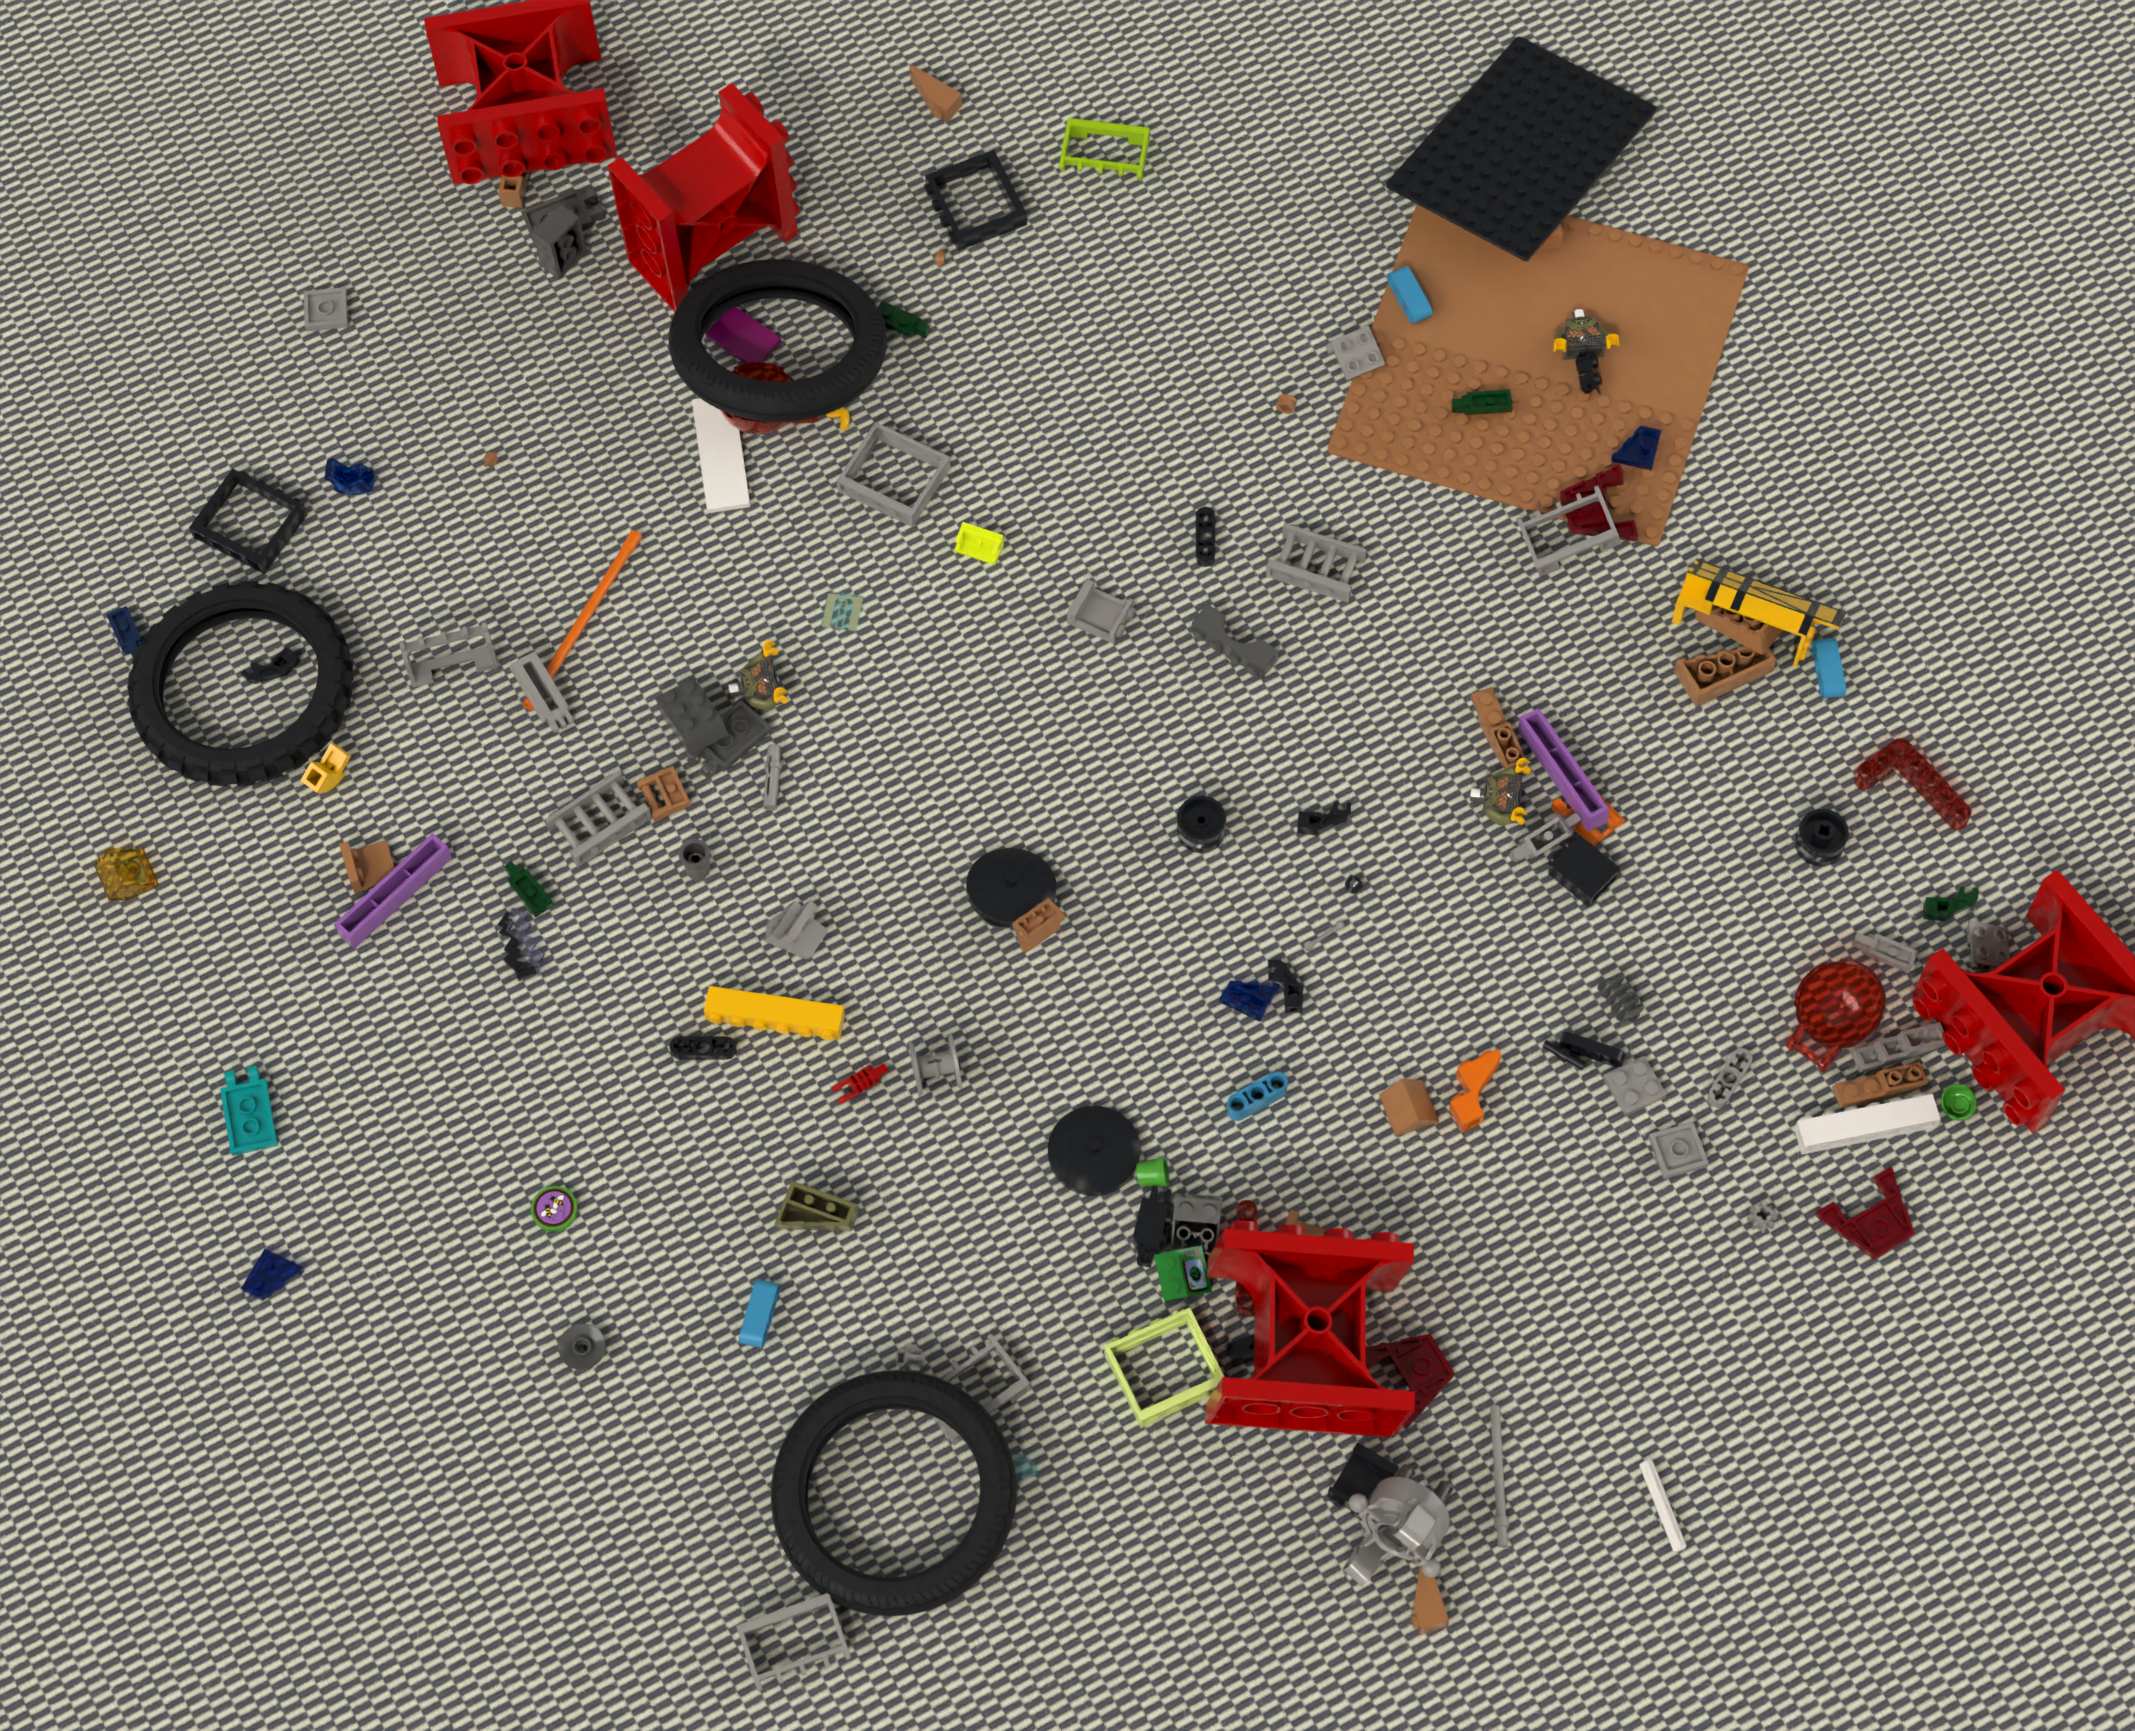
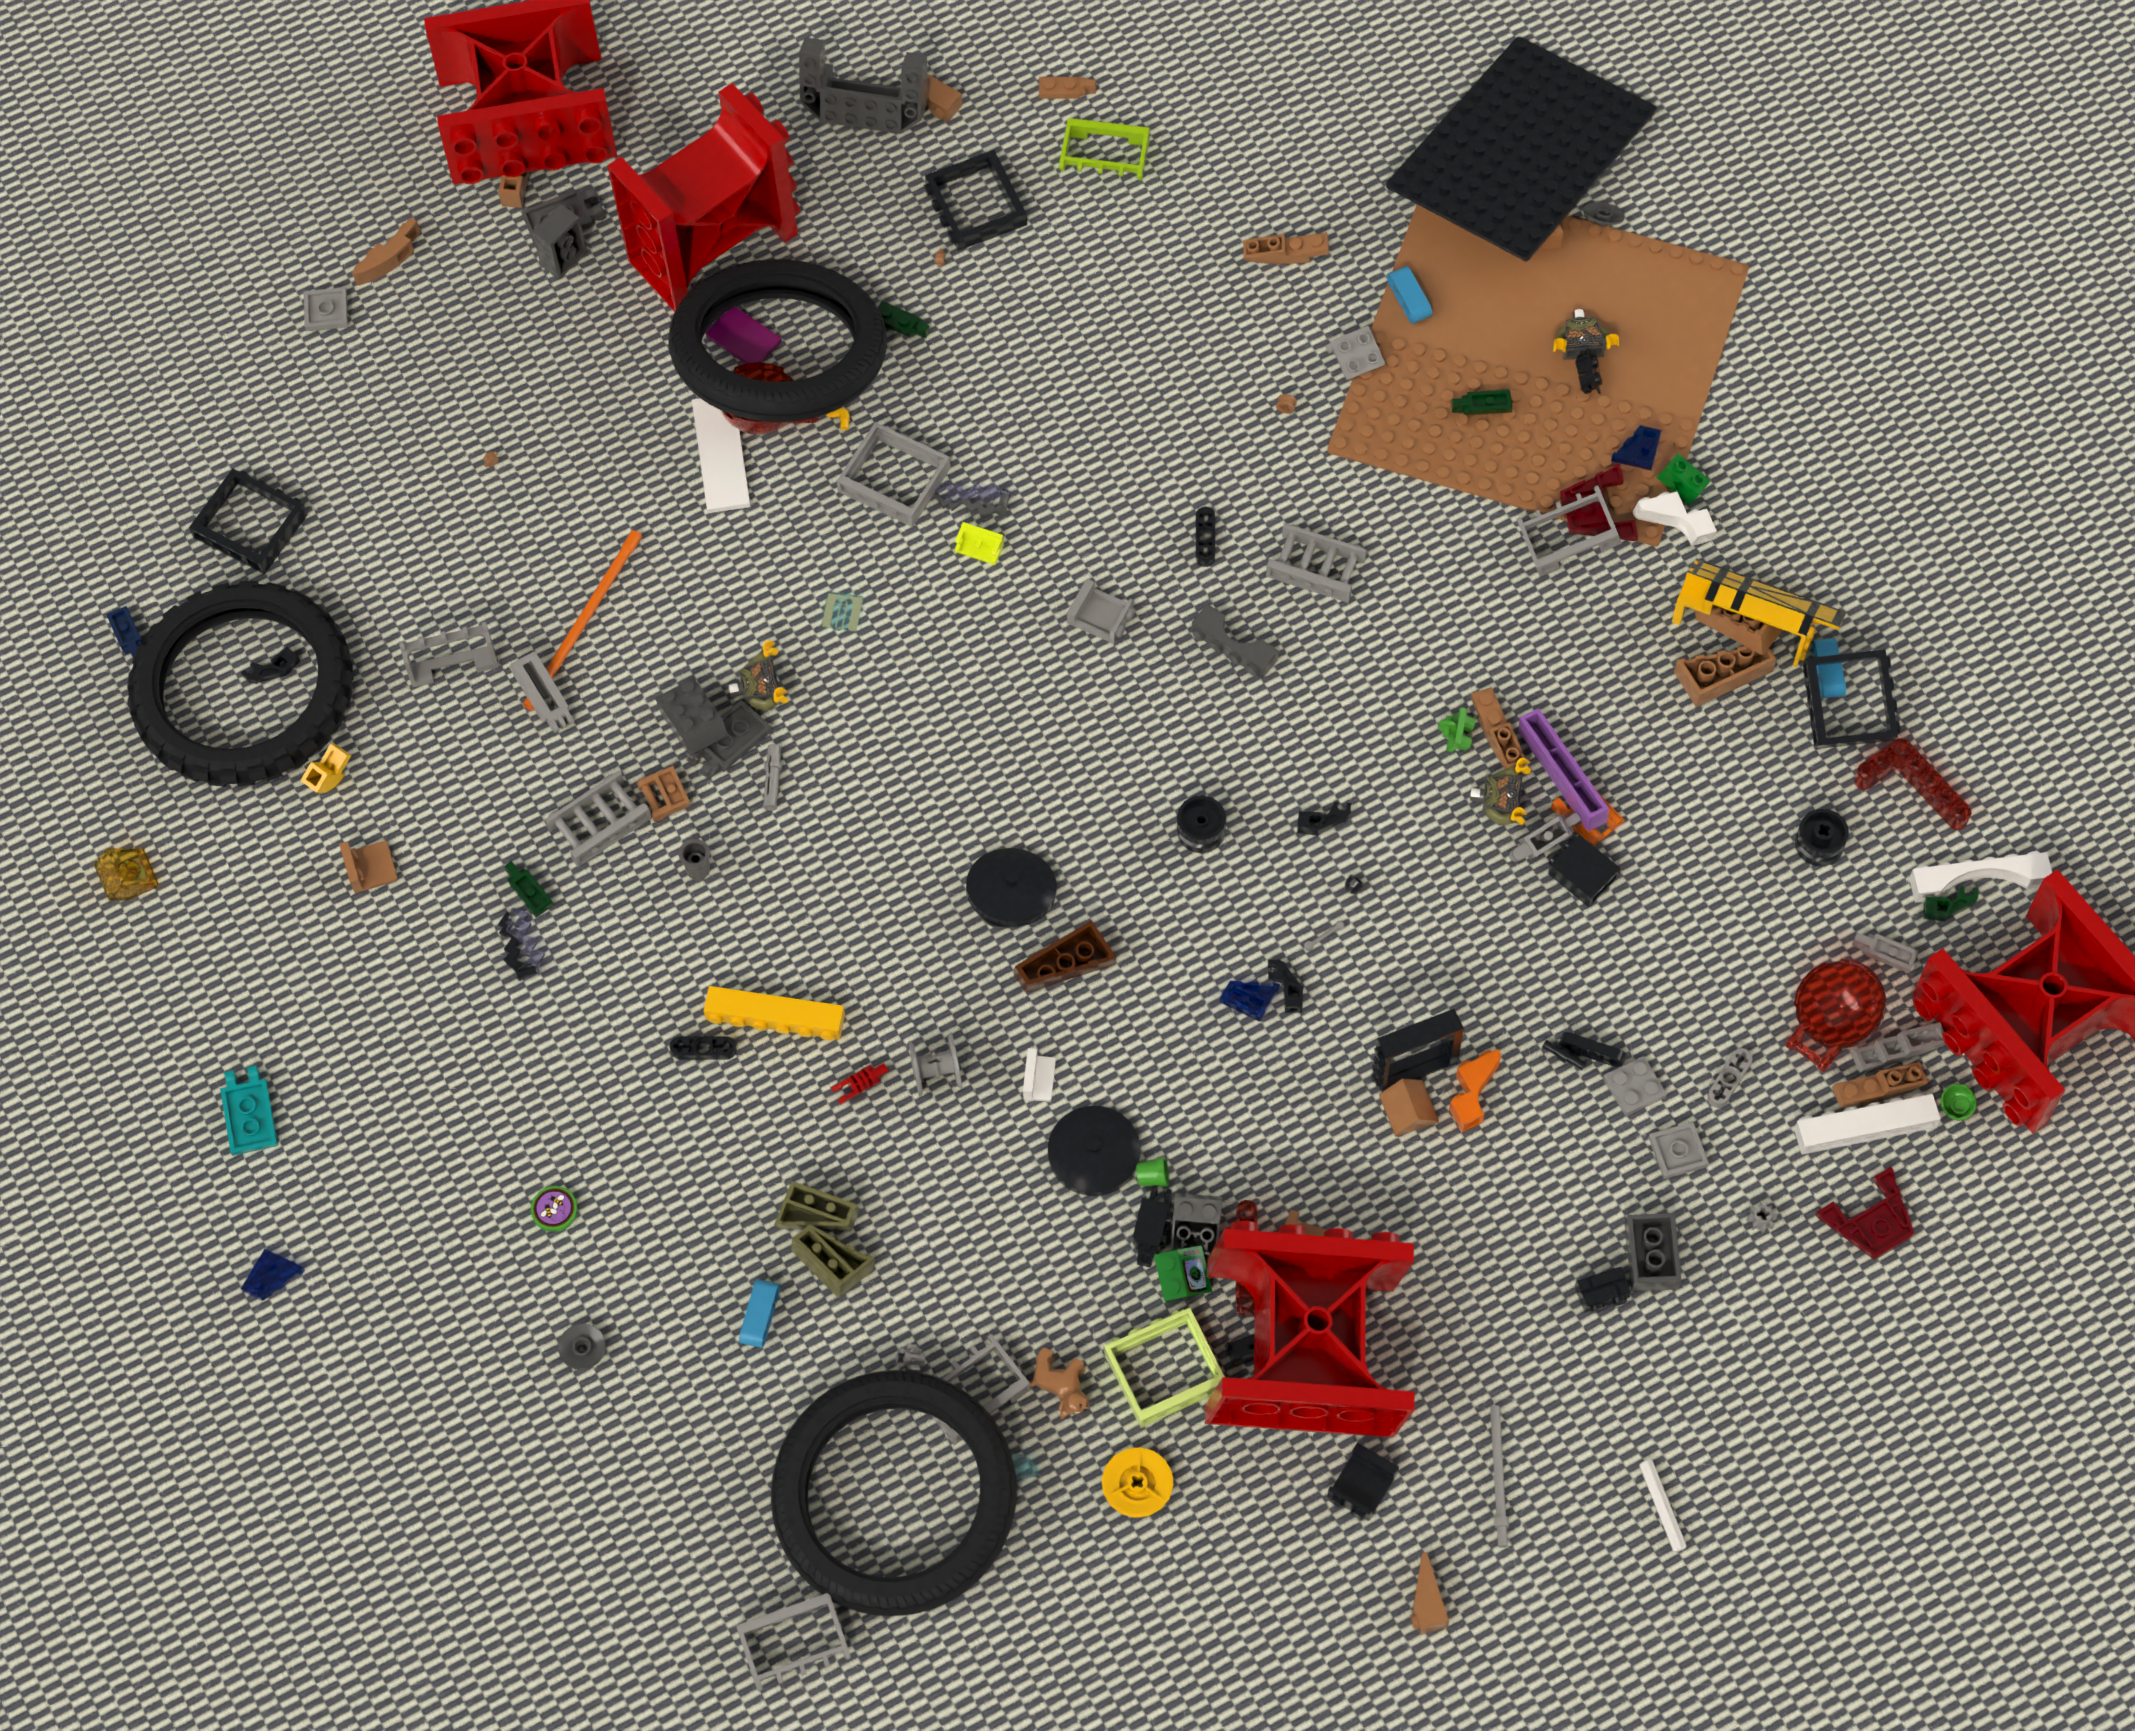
clear blue brick [324,458,375,495] -> none
medium lavender brick [334,833,452,949] -> none
light grey piece [764,900,827,959] -> none
medium nougat bracket [1012,898,1065,953] -> none
dark azure beam [1227,1072,1288,1121] -> none
light grey piece [1343,1464,1453,1586] -> none
dark red wing [1365,1334,1455,1429] -> none
dark grey piece [1597,976,1644,1027] -> none
light grey hinge [1965,920,2010,970] -> none
none -> medium nougat slope [352,217,421,286]
none -> olive wedge [791,1224,875,1298]
none -> dark grey wedge [799,37,930,134]
none -> piece [935,481,1011,517]
none -> reddish brown wedge [1014,920,1116,993]
none -> white panel [1023,1048,1056,1102]
none -> medium nougat animal [1030,1347,1089,1419]
none -> medium nougat hinge [1039,77,1096,99]
none -> yellow piece [1102,1447,1174,1518]
none -> medium nougat slope [1243,232,1330,264]
none -> black window [1371,1009,1464,1092]
none -> bright green hips [1438,707,1476,752]
none -> black brick [1575,1267,1631,1313]
none -> dark grey dish [1583,202,1625,227]
none -> dark grey brick [1624,1213,1682,1291]
none -> white arch [1633,492,1717,546]
none -> green brick [1656,453,1711,505]
none -> black window [1802,649,1900,749]
none -> white arch [1909,851,2052,903]

